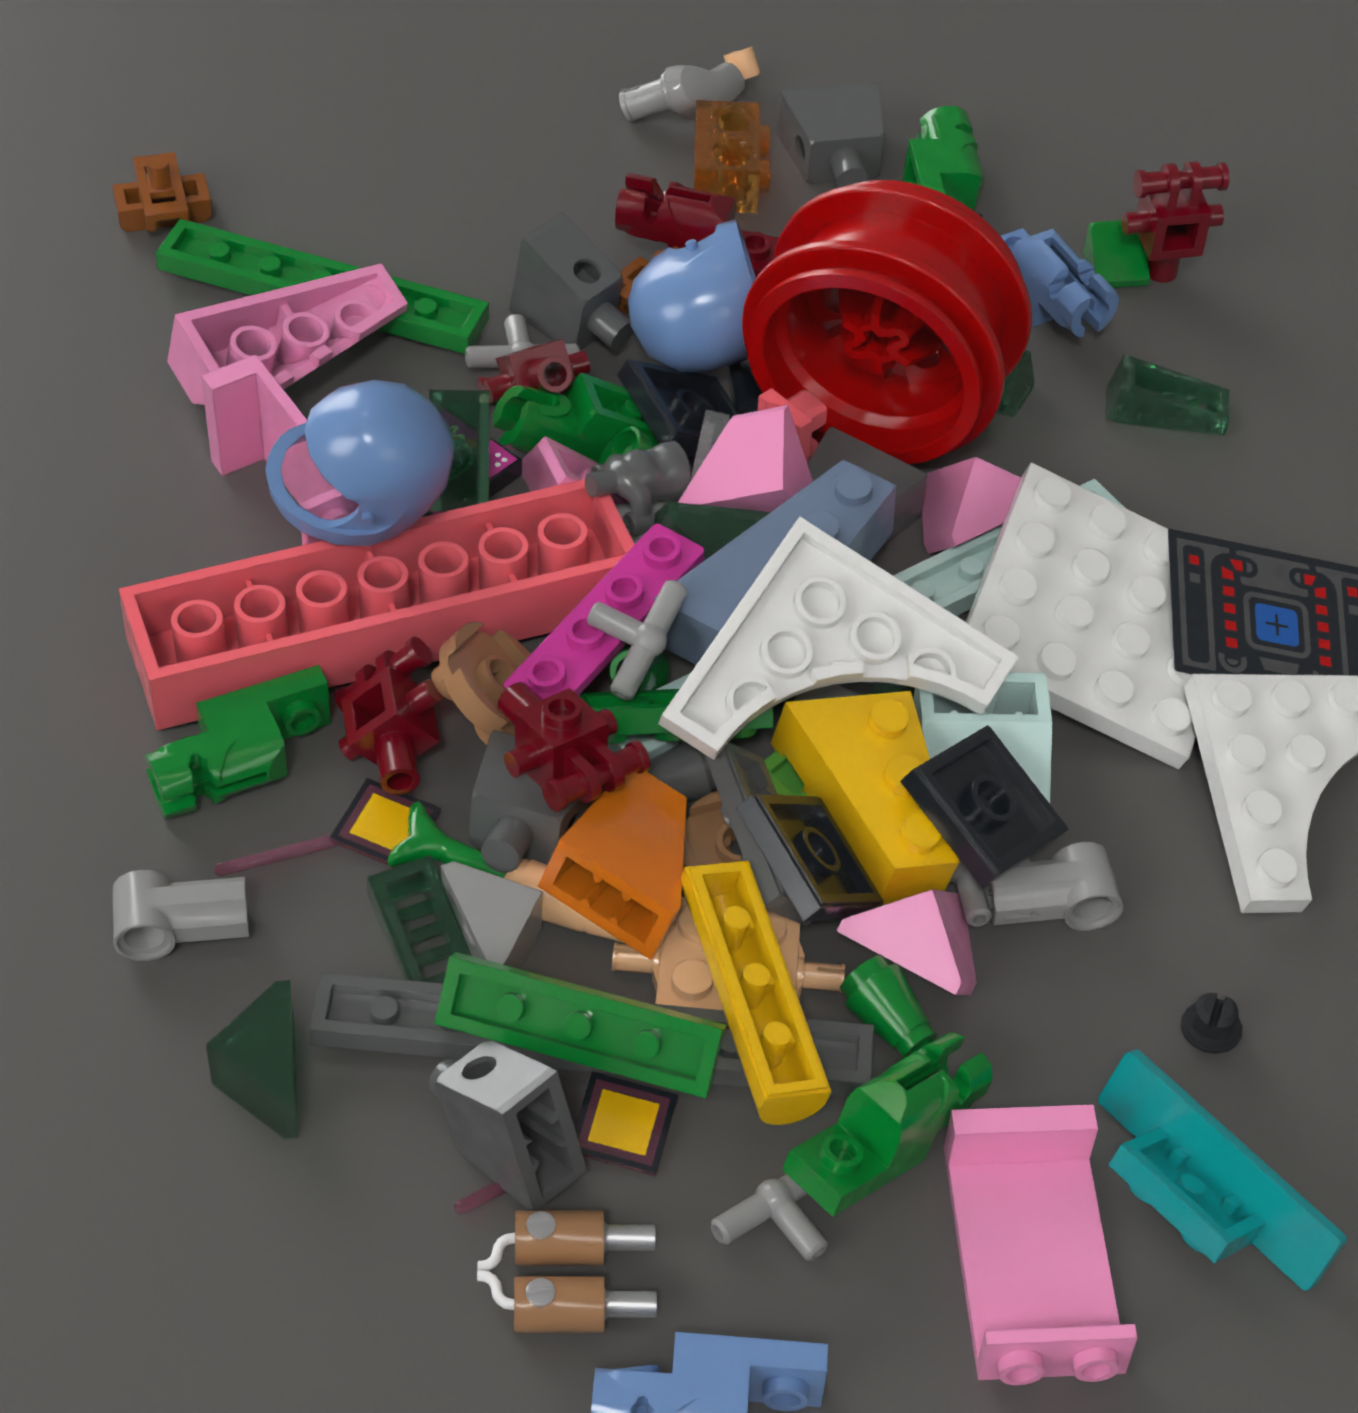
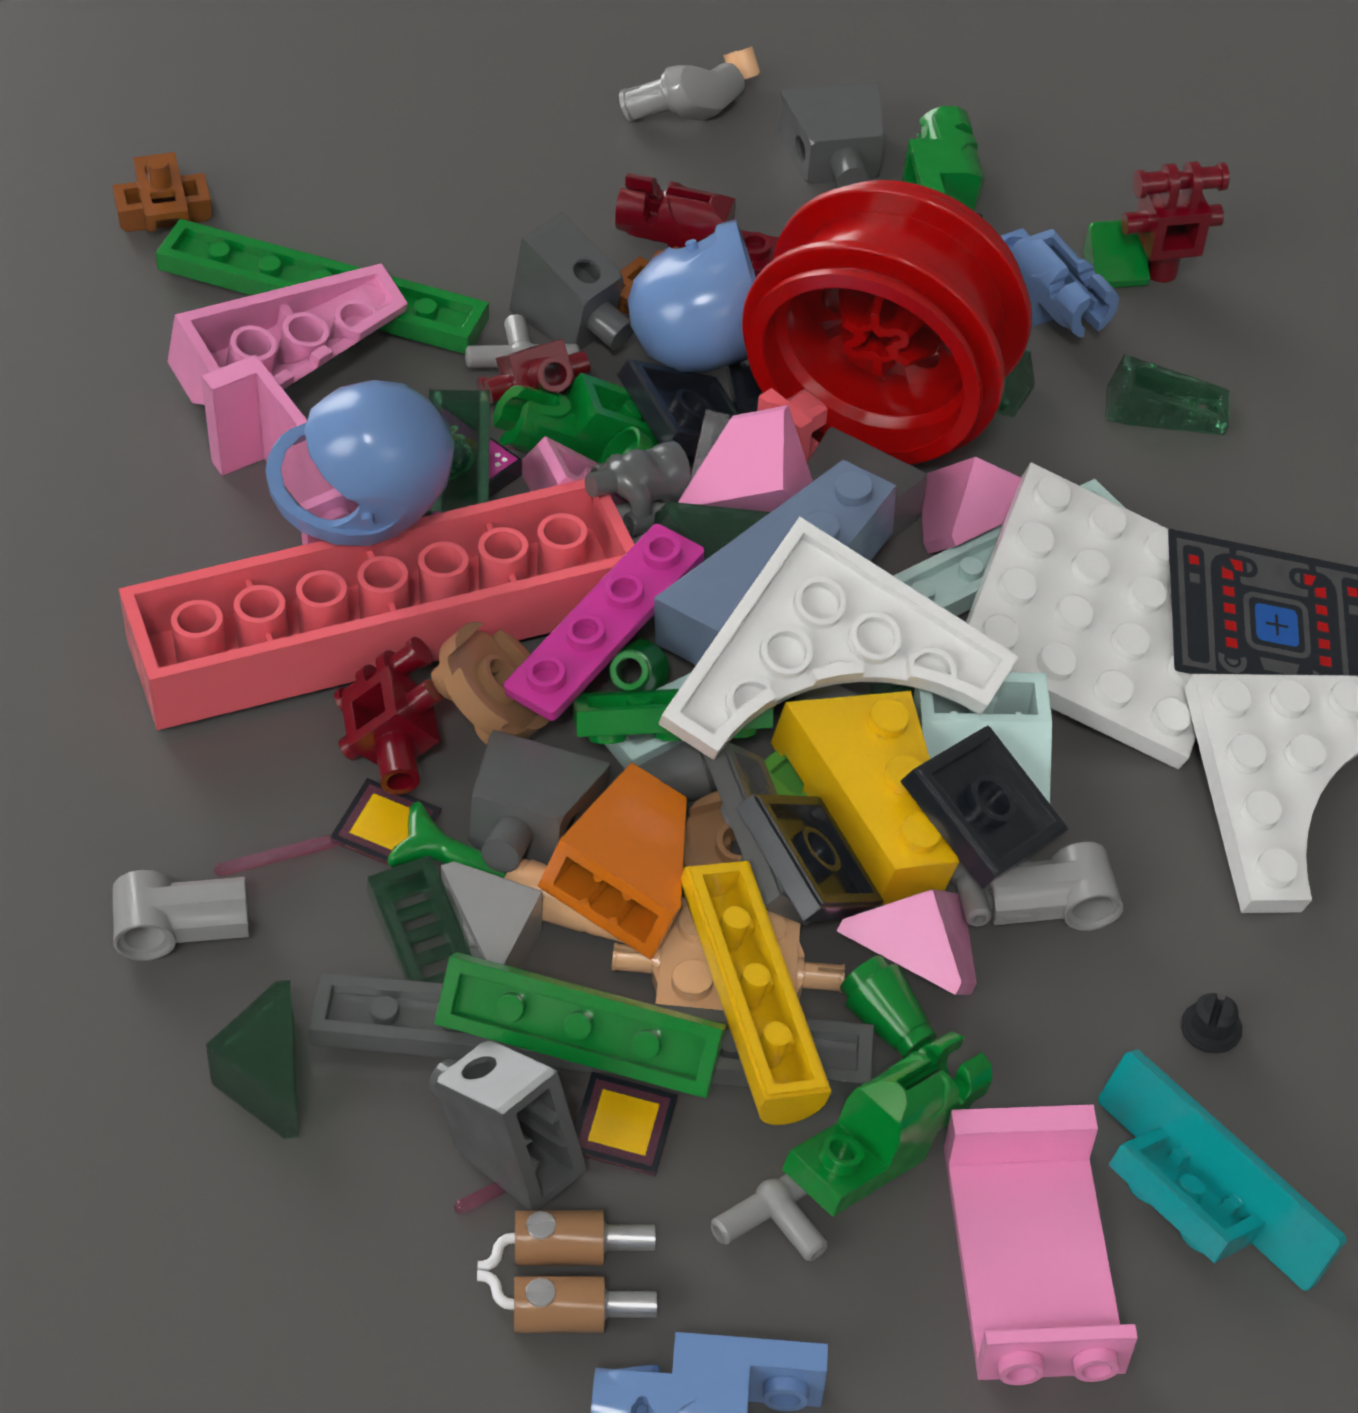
green plate [144,665,331,820] -> none
dark red piece [498,682,650,812] -> none
light grey piece [587,580,688,700] -> none
clear orange brick [693,100,770,213] -> none

